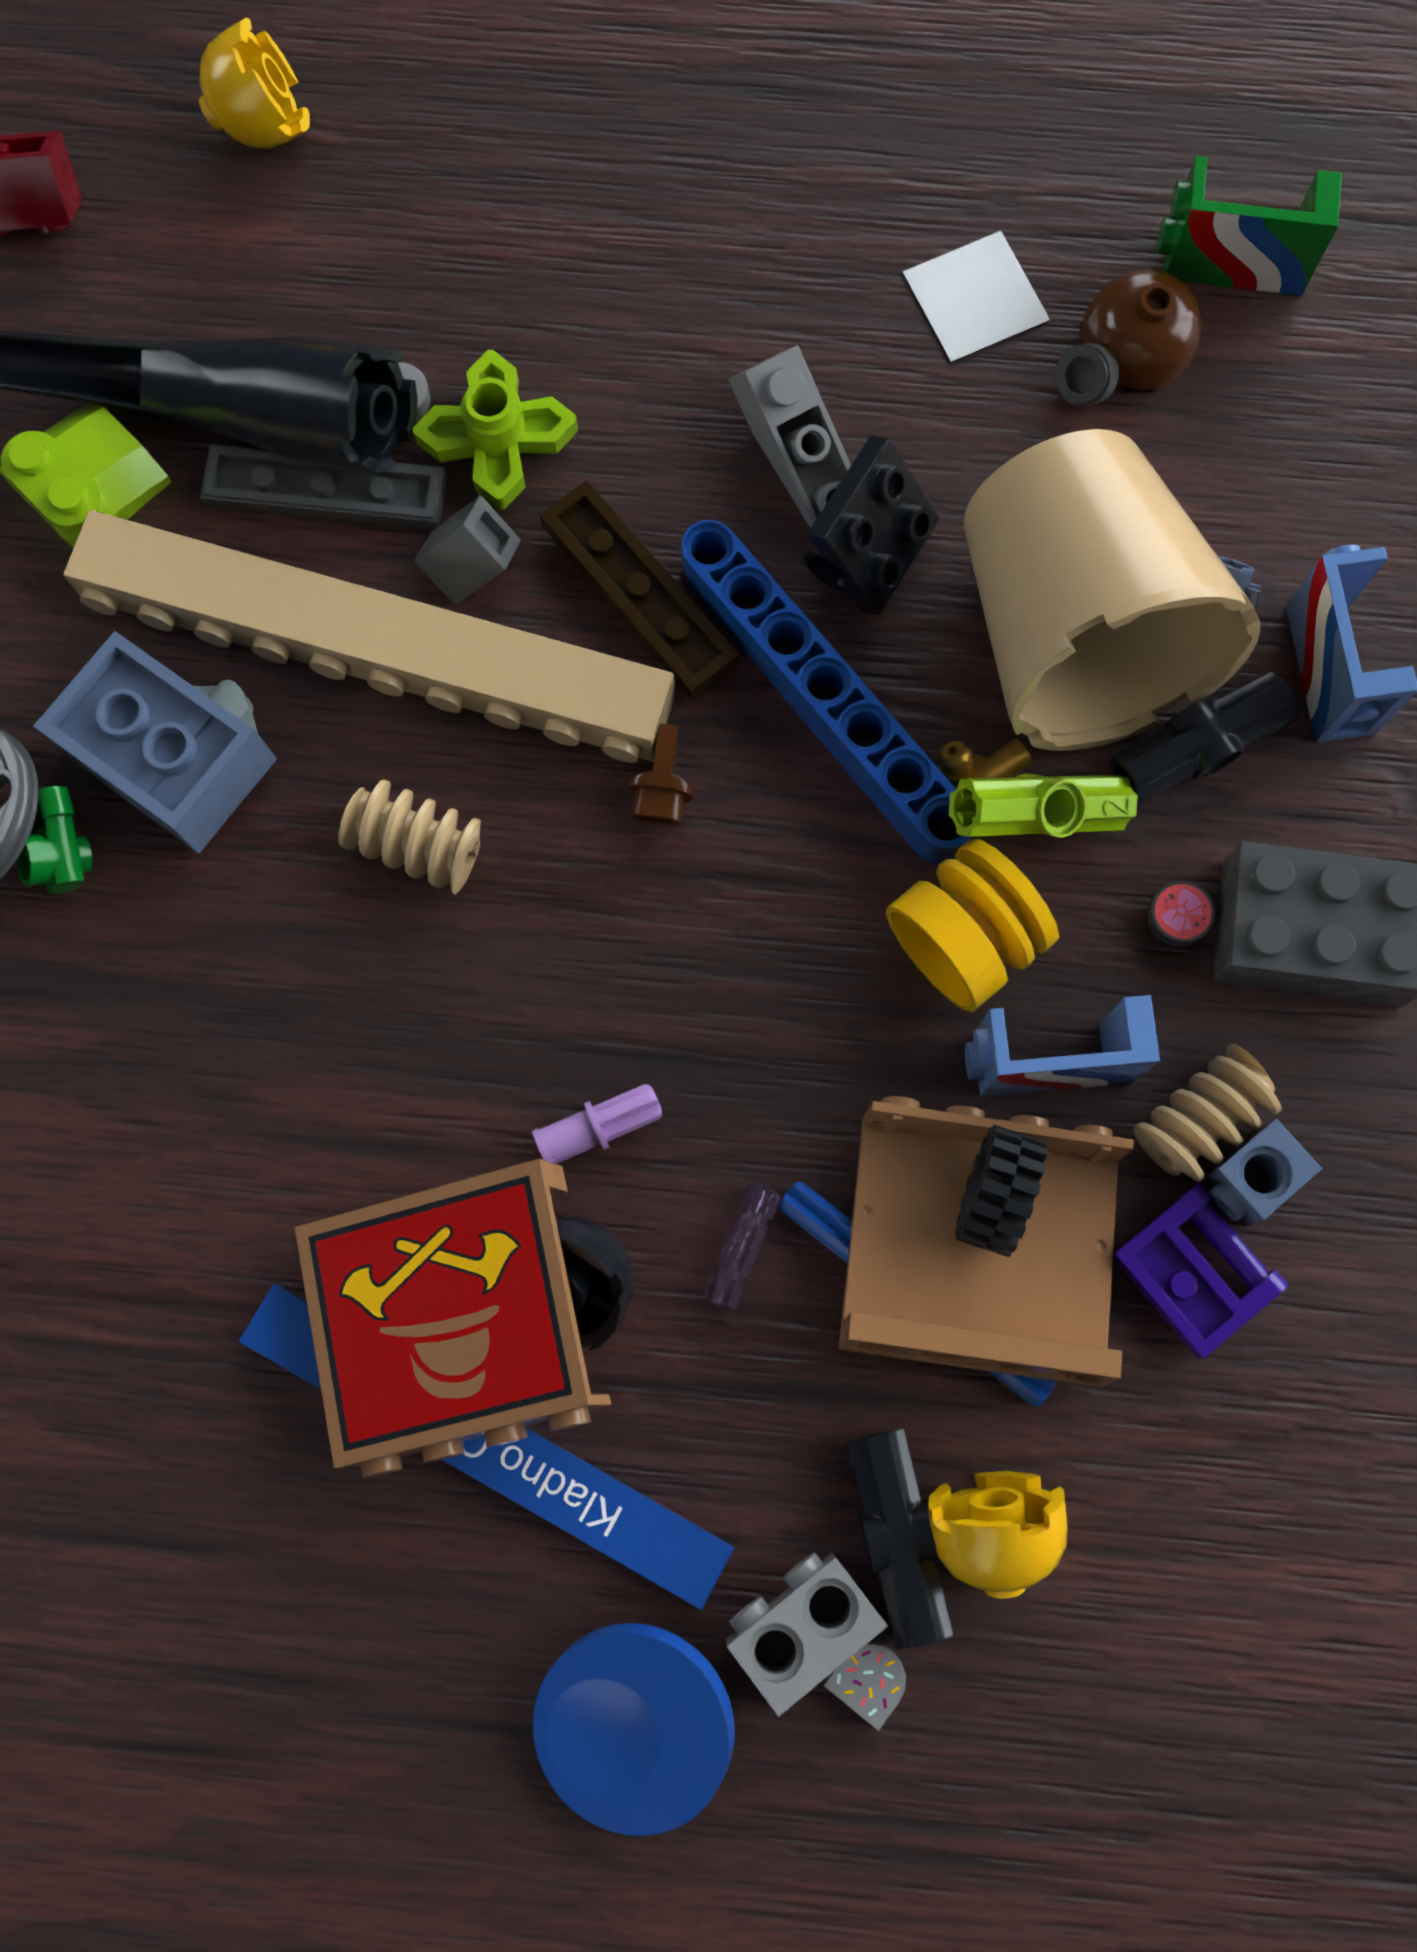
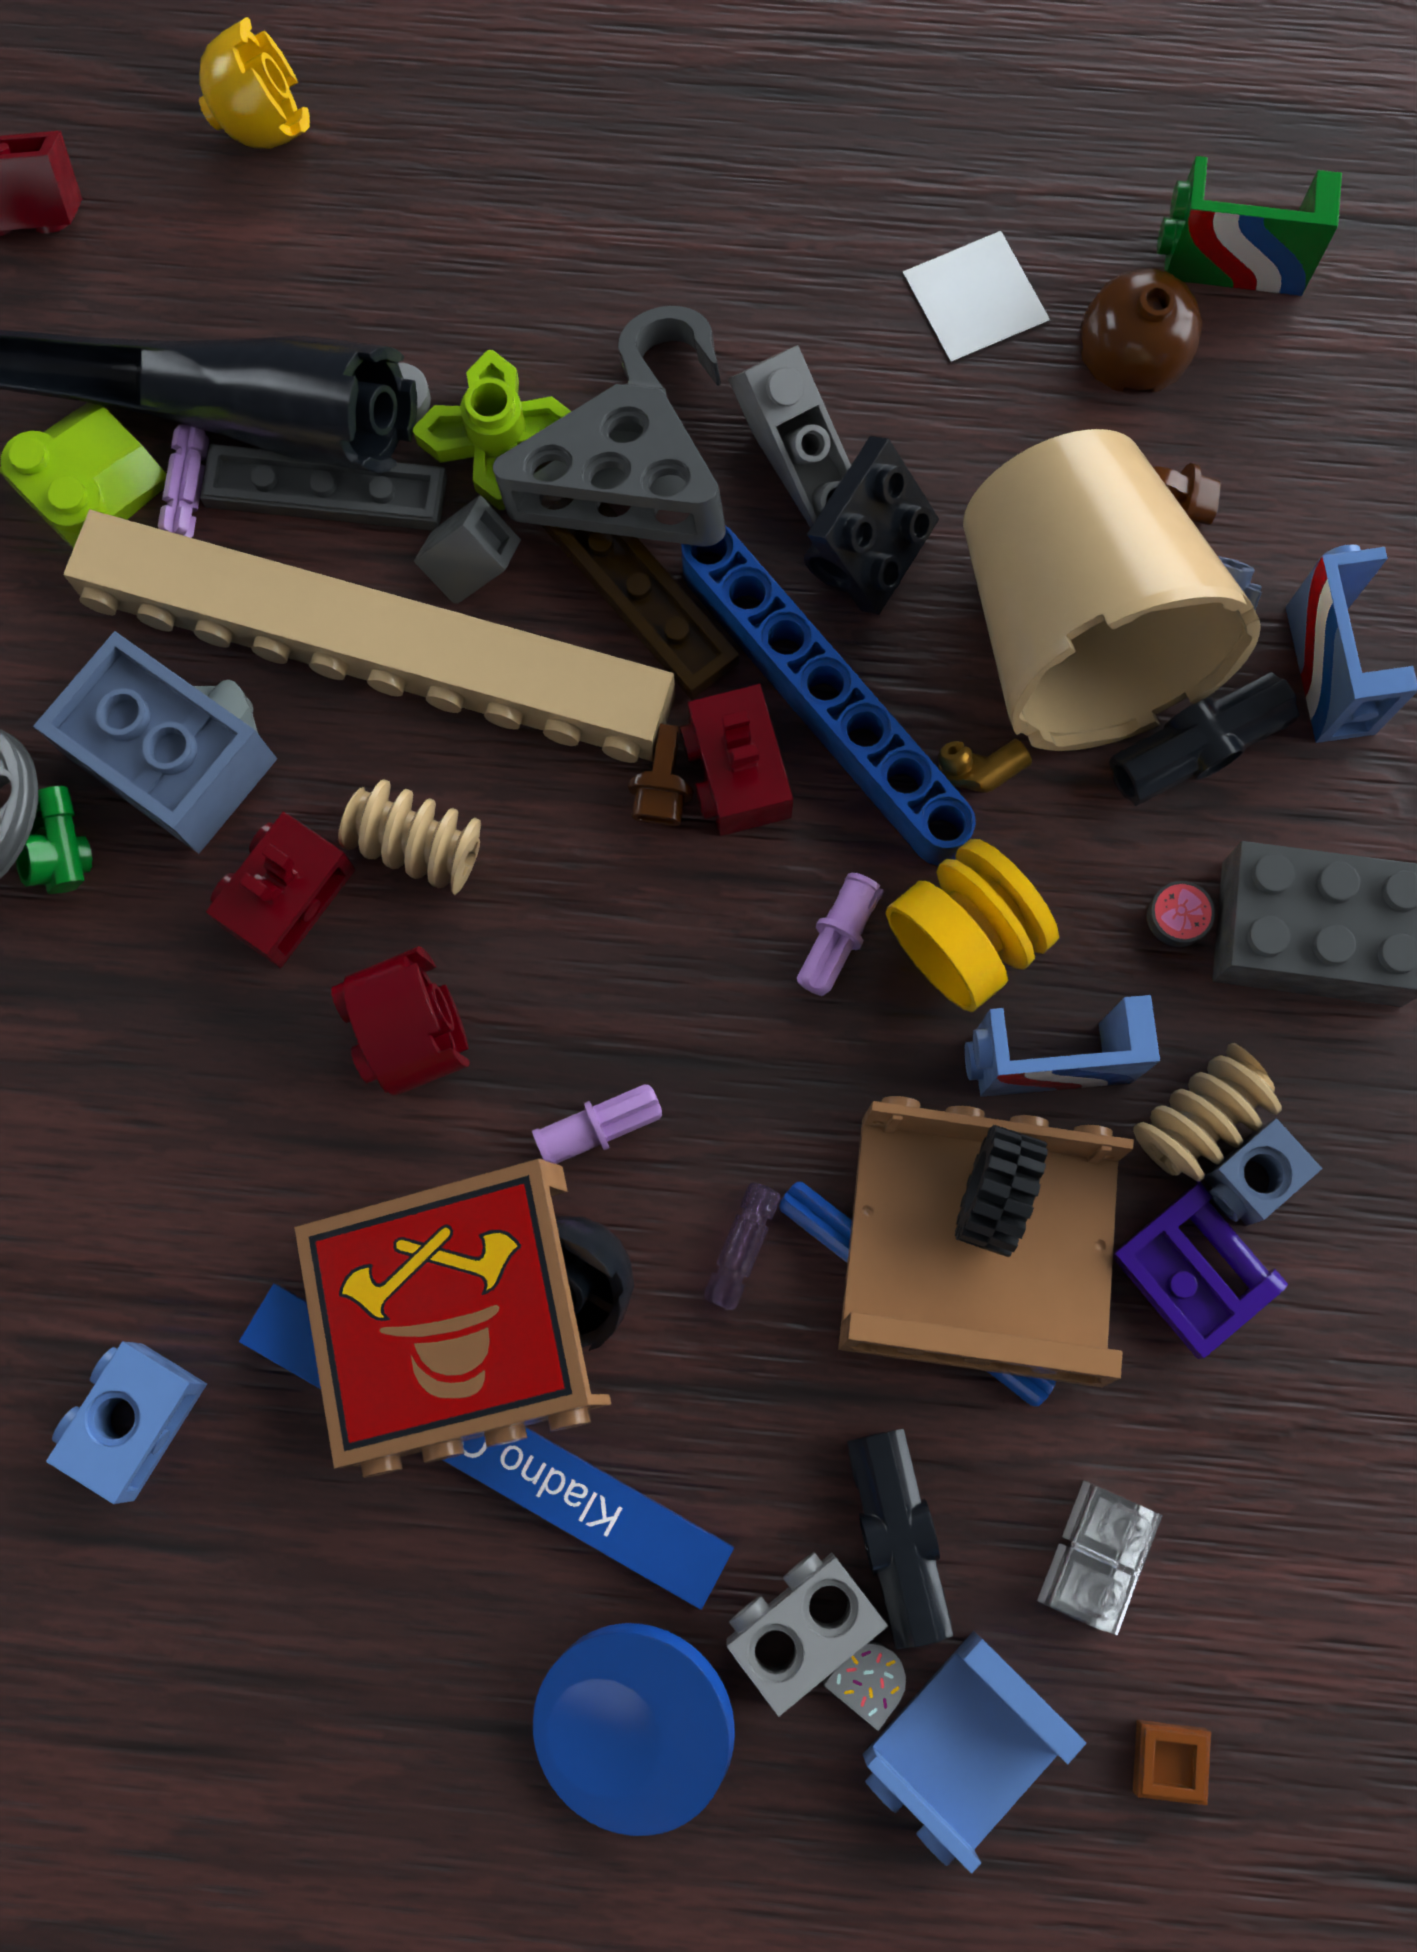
yellow cylinder [928,1471,1067,1599] -> none
lime piece [949,773,1138,838] -> none
dark grey tile [1055,343,1119,406] -> none
none -> medium blue brick [46,1341,207,1504]
none -> lavender axle [158,424,209,538]
none -> dark red brick [206,811,356,969]
none -> dark red brick [331,946,470,1096]
none -> dark grey piece [493,306,726,546]
none -> dark red brick [679,684,793,836]
none -> lavender axle [797,873,884,996]
none -> medium blue panel [862,1631,1086,1874]
none -> clear hips [1037,1480,1162,1636]
none -> dark orange tile [1133,1720,1211,1805]
none -> reddish brown piece [1153,463,1221,525]

